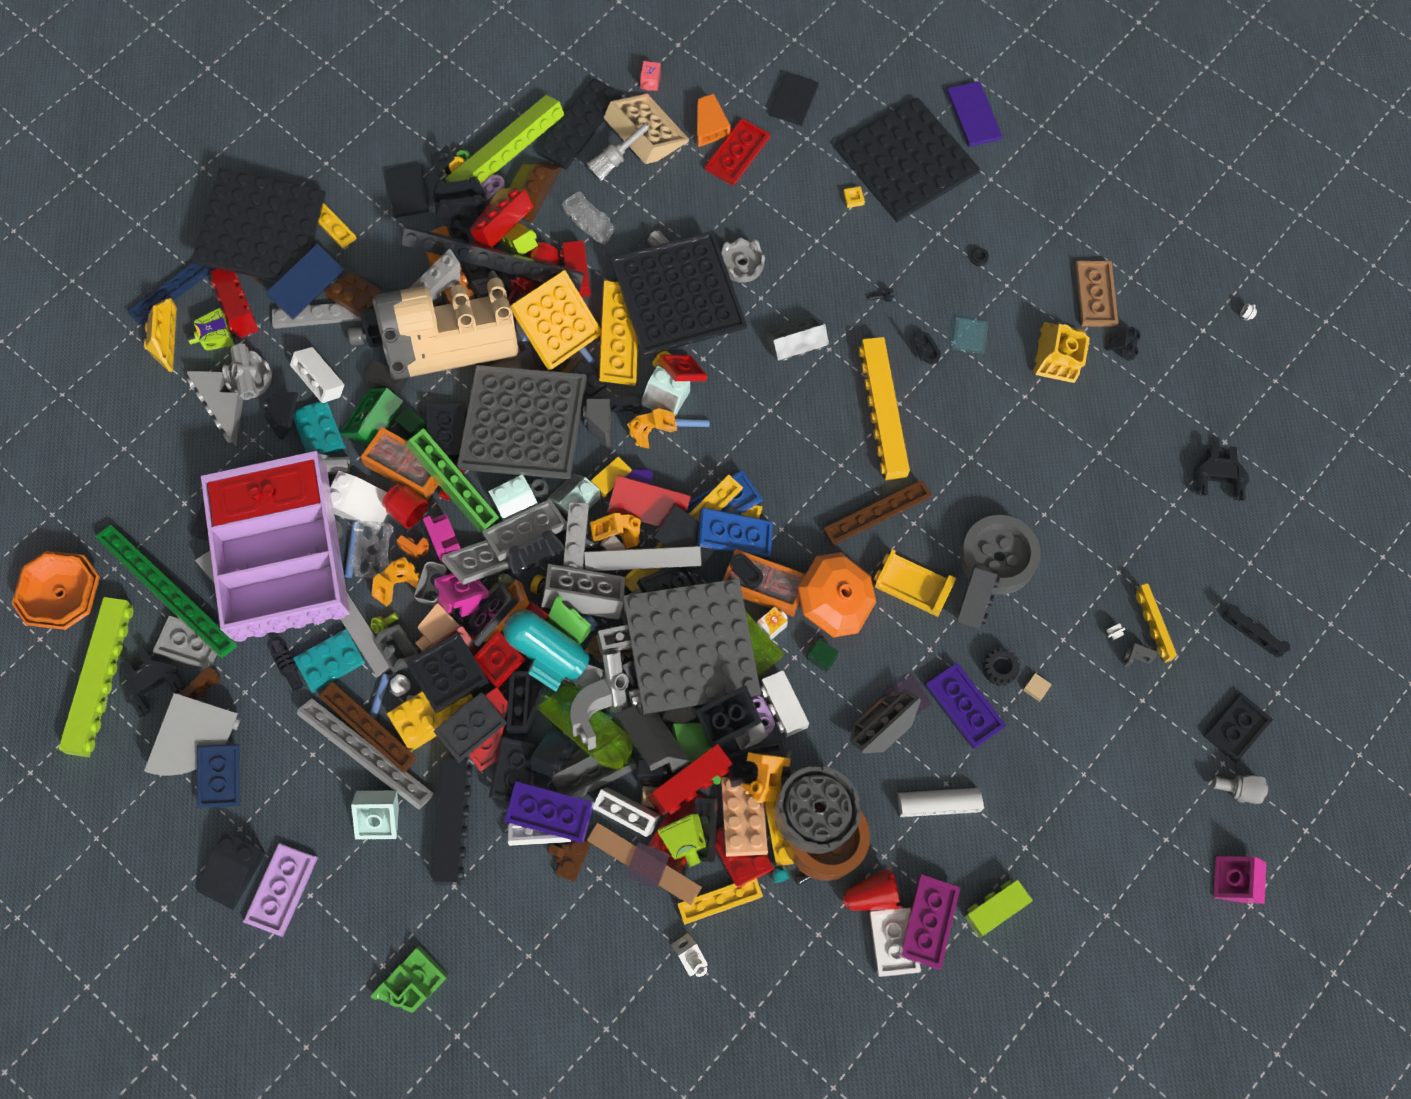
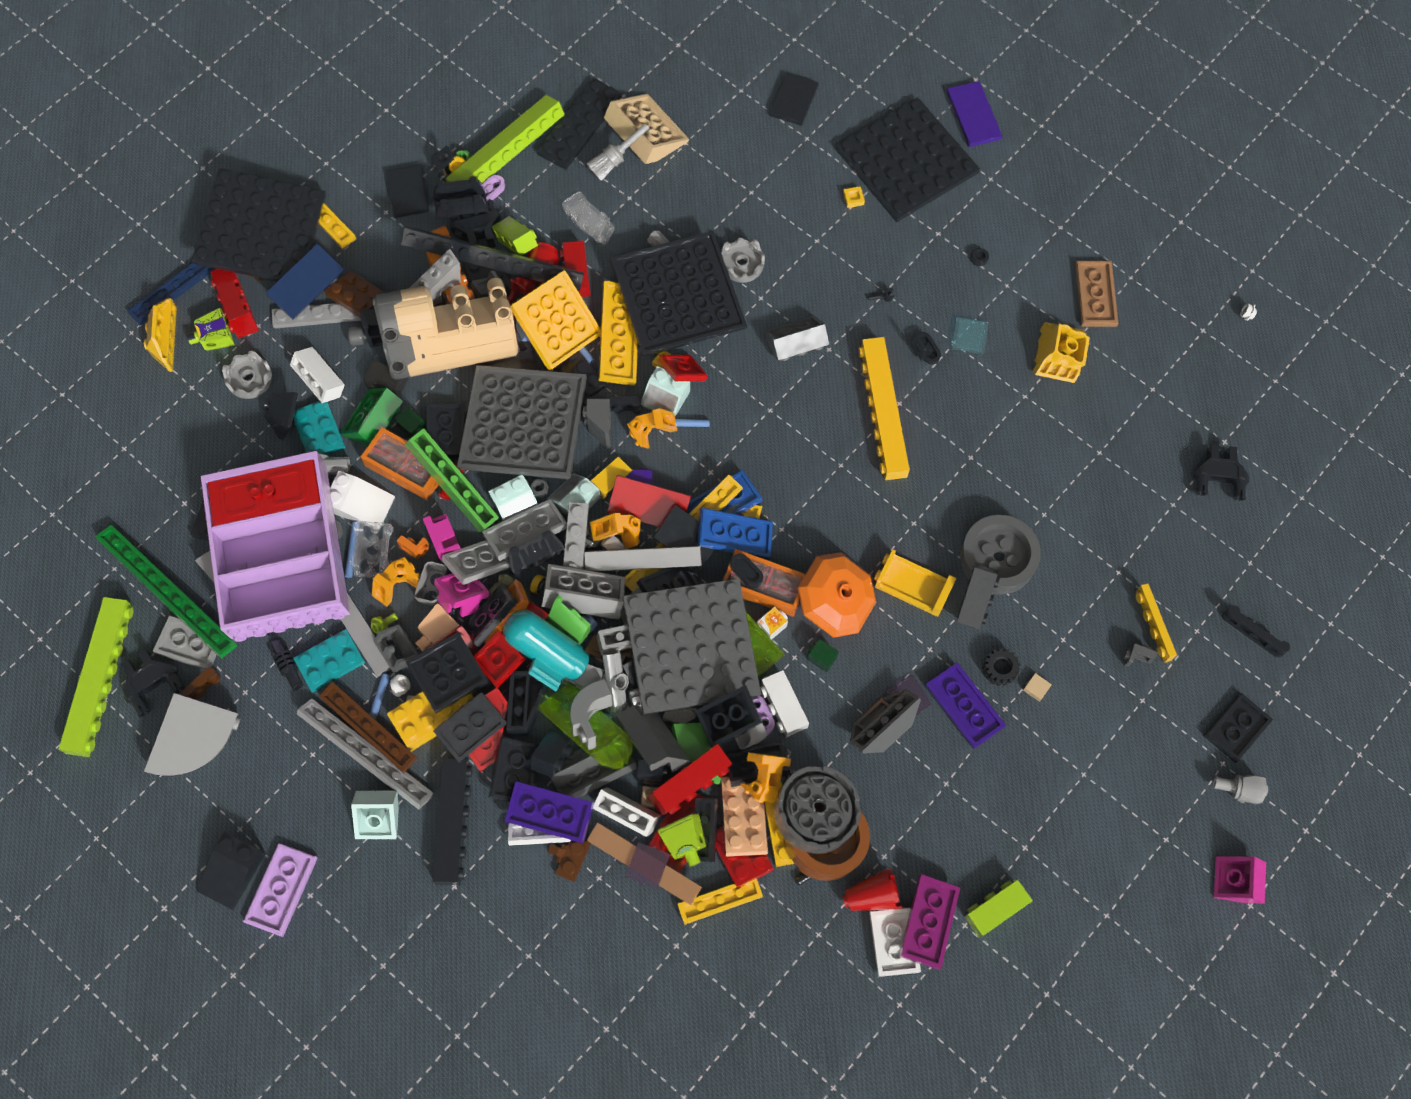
orange rock [12,551,100,630] -> none
light grey slope [187,371,243,446] -> none
dark blue tile [197,744,240,808] -> none
light grey piece [230,344,257,400] -> none
bright green slope [370,946,449,1013] -> none
red piece [382,484,429,529] -> none
red wedge [470,188,533,248] -> none
reddish brown wedge [508,161,561,223] -> none
coral brick [640,61,661,91] -> none
white bracket [671,934,707,977] -> none
orange slope [697,94,730,147] -> none
red tile [705,118,771,186] -> none
teal hinge [772,866,789,883] -> none
reddish brown plate [823,480,932,547] -> none
white brick [897,788,984,817] -> none
black bracket [1105,326,1141,361] -> none
white plate [1106,623,1125,640] -> none

